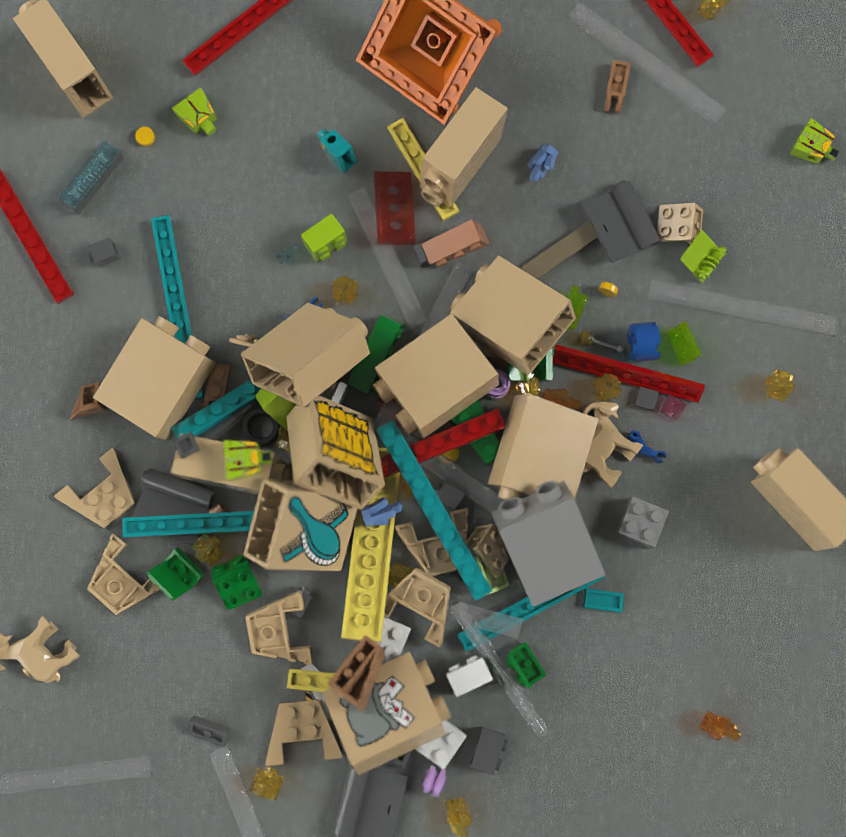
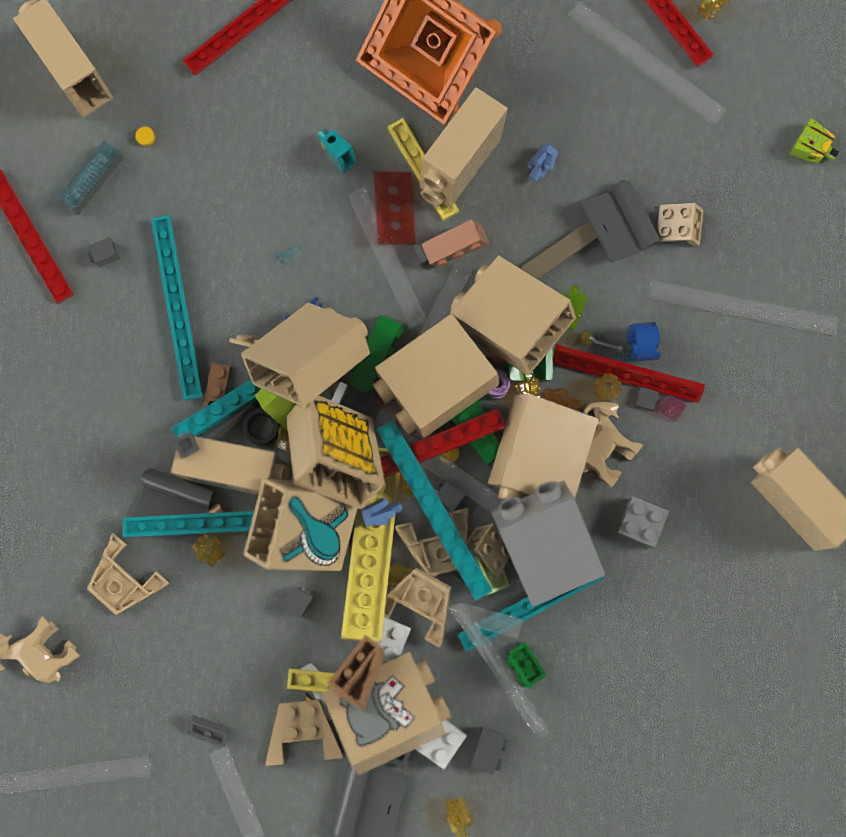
tan wing [54,448,136,529] -> none
medium nougat slope [69,382,106,420] -> none
tan brick [93,316,216,441] -> none
green bracket [147,547,205,601] -> none
lime torso [172,87,217,136] -> none
green bracket [211,555,262,610] -> none
lime torso [224,440,272,481] -> none
tan wing [245,591,313,665] -> none
clear yellow brick [250,766,284,801] -> none
lime brick [301,213,347,262] -> none
clear yellow brick [331,276,359,306] -> none
lavender wheel [422,765,447,797] -> none
white brick [446,655,493,697] -> none
teal tile [583,588,625,613] -> none
yellow tile [598,282,618,297] -> none
medium nougat hinge [604,60,631,114] -> none
blue arm [628,430,667,464] -> none
clear neon green bracket [665,321,702,366] -> none
lime hinge [680,230,727,283] -> none
clear orange rock [699,711,741,741] -> none
clear yellow brick [764,369,795,402] -> none

